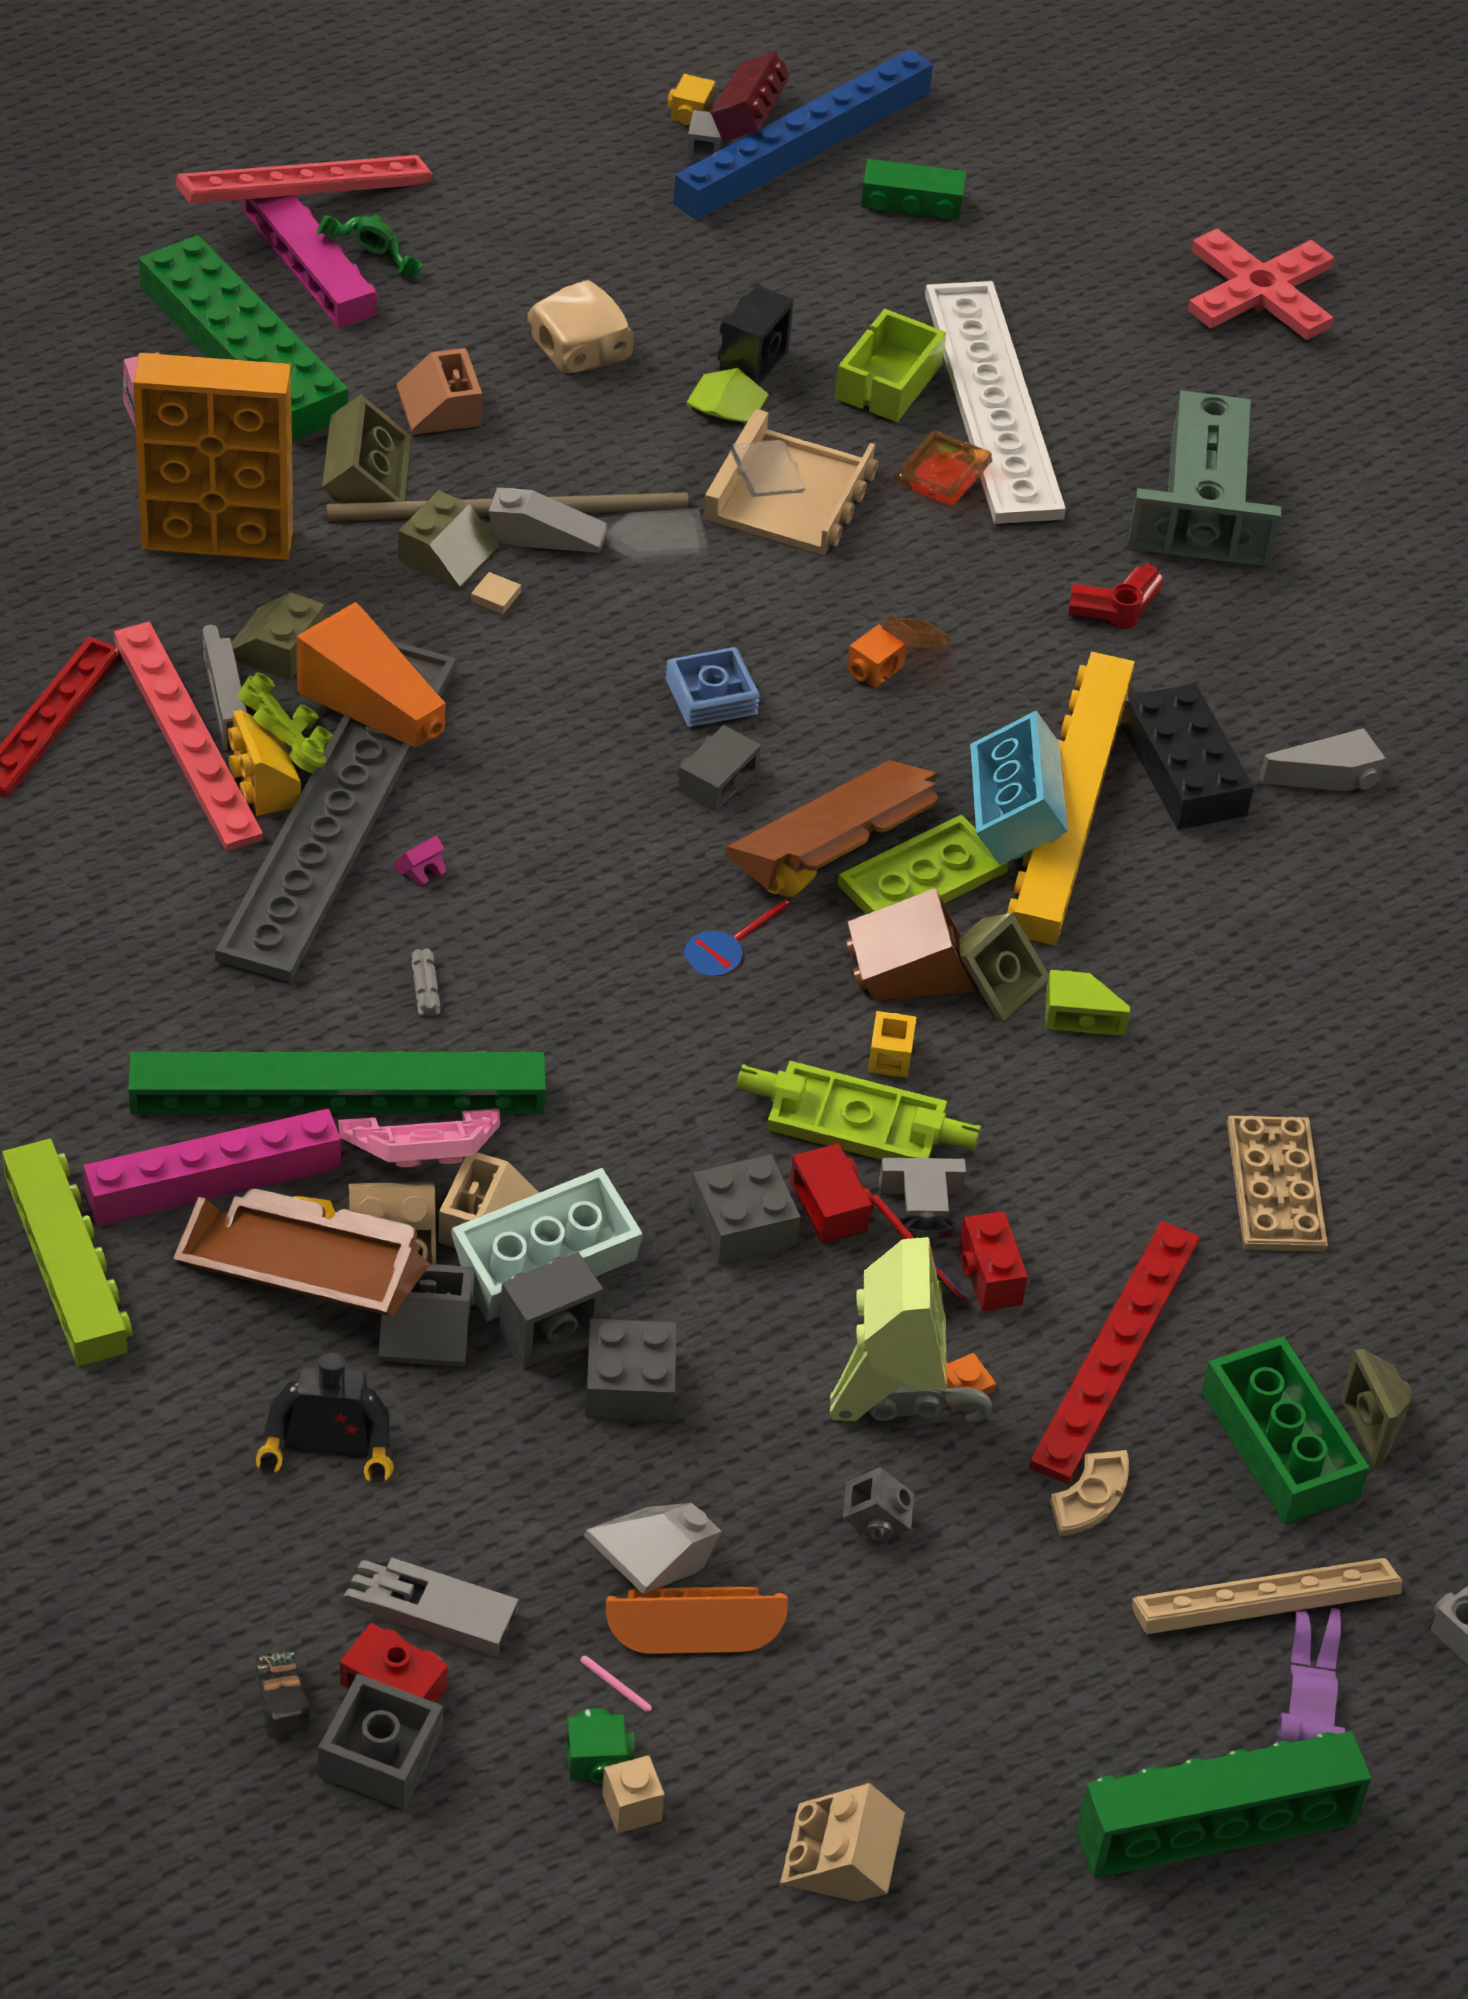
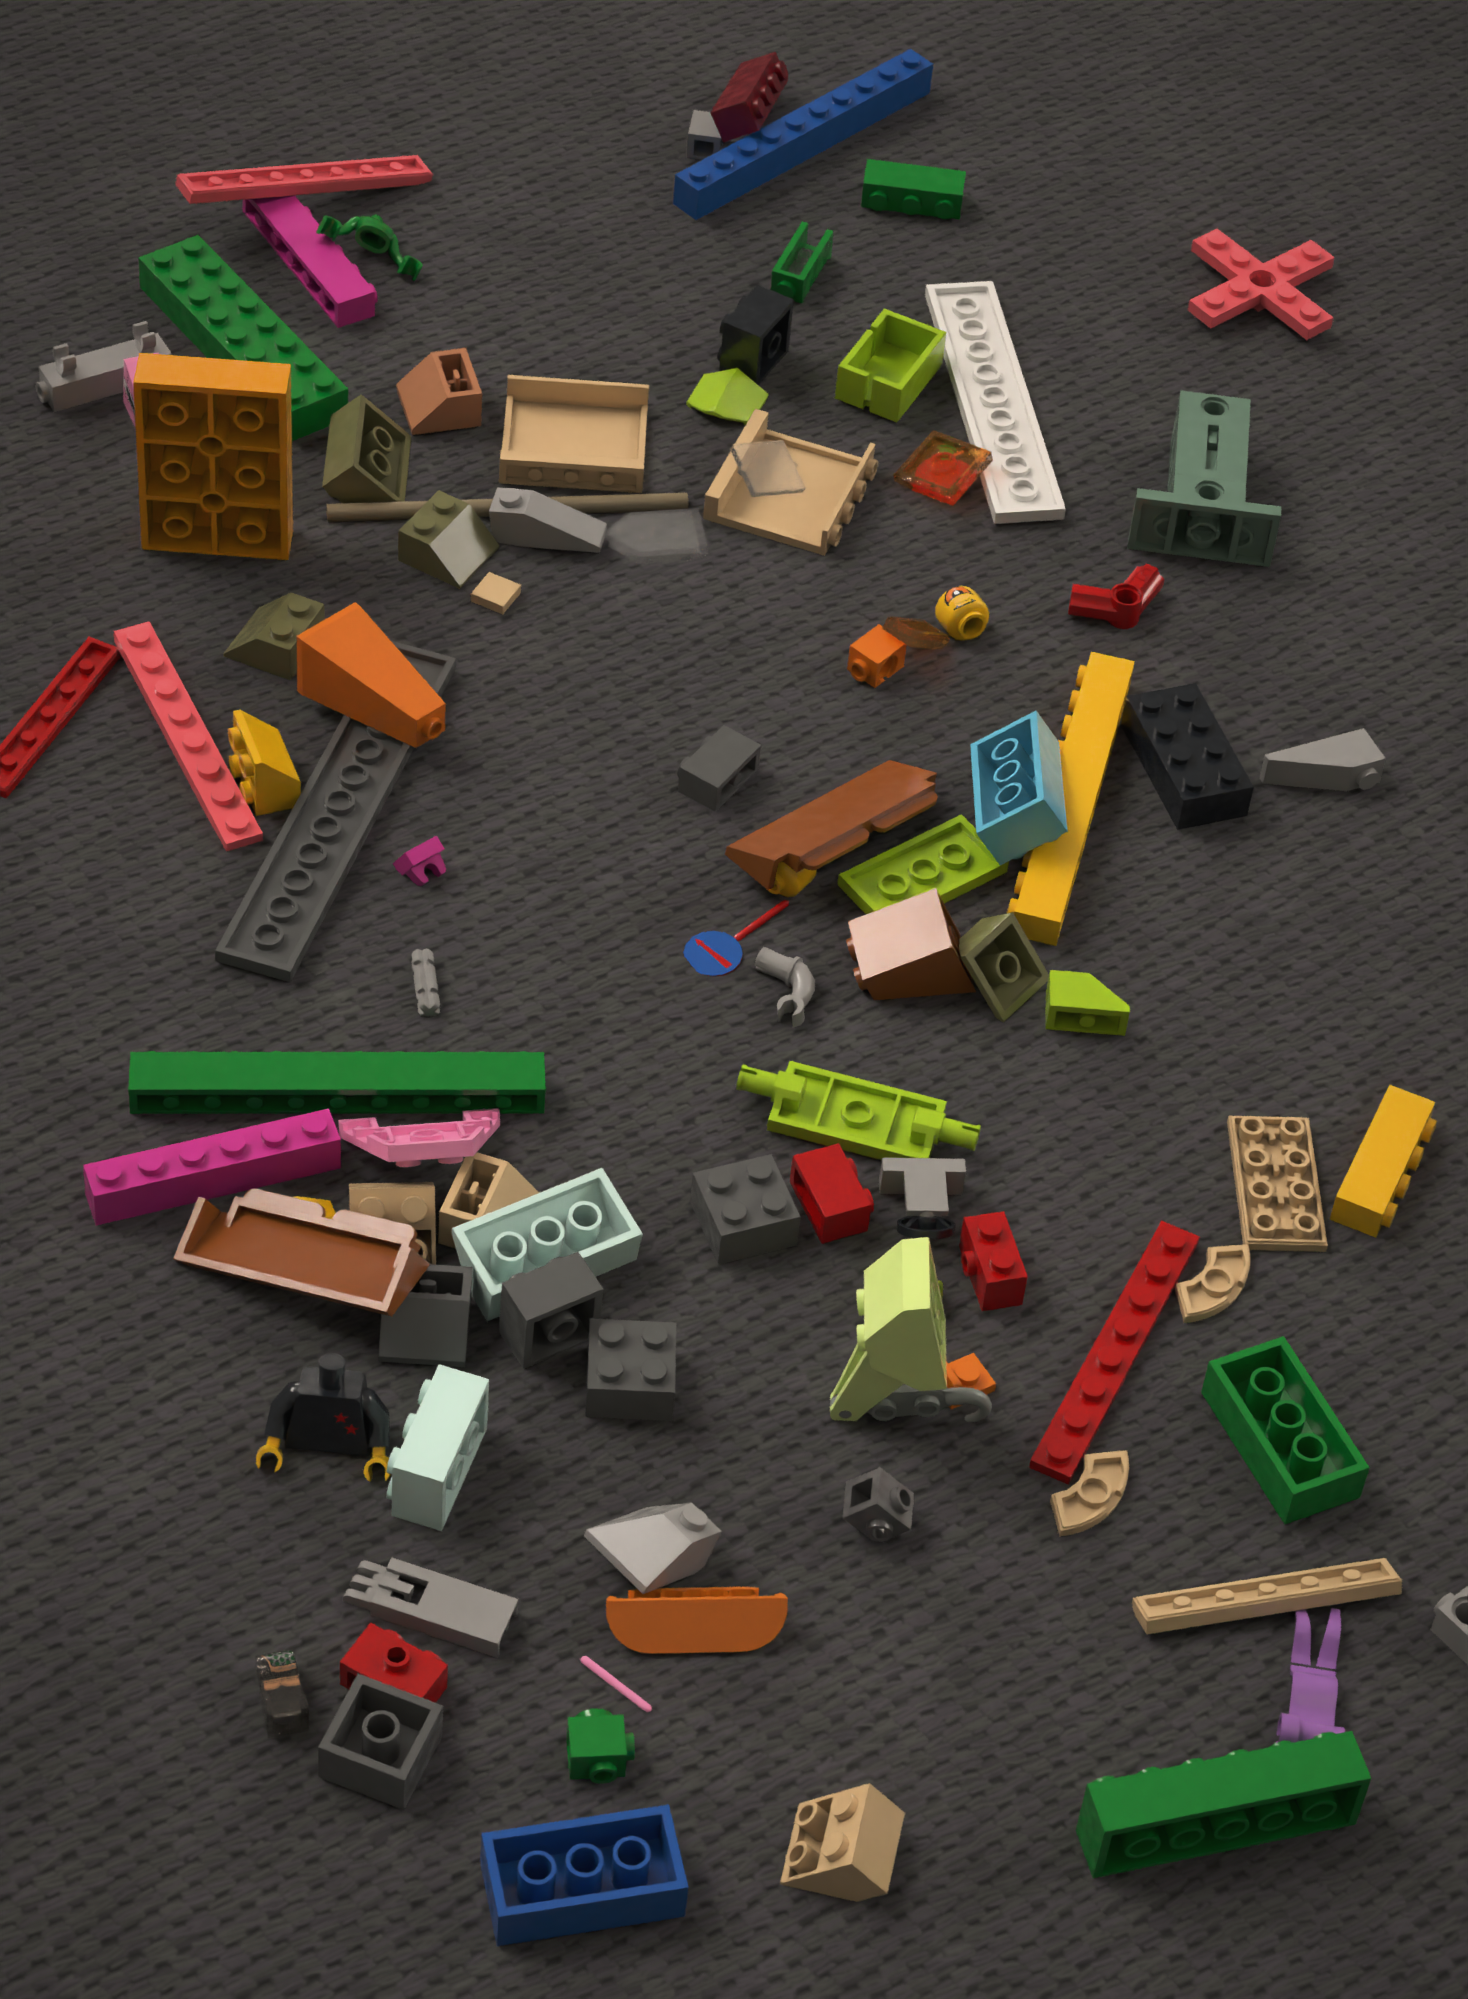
lime brick [2,1138,133,1367] -> none
light grey hinge [203,625,247,751] -> none
lime plant [237,672,333,773] -> none
tan piece [527,280,634,374] -> none
tan brick [602,1755,664,1833] -> none
medium blue brick [665,647,760,727] -> none
yellow brick [667,74,715,125] -> none
yellow brick [868,1011,916,1078] -> none
red piece [872,1195,967,1301] -> none
olive slope [1341,1348,1412,1467] -> none
none -> light grey brick [36,321,172,412]
none -> light aqua brick [386,1364,489,1531]
none -> blue brick [480,1805,688,1946]
none -> tan panel [499,375,649,493]
none -> light grey piece [755,947,815,1028]
none -> green window [771,221,834,304]
none -> yellow head [935,586,989,640]
none -> tan tile [1175,1244,1250,1323]
none -> yellow brick [1329,1085,1437,1238]

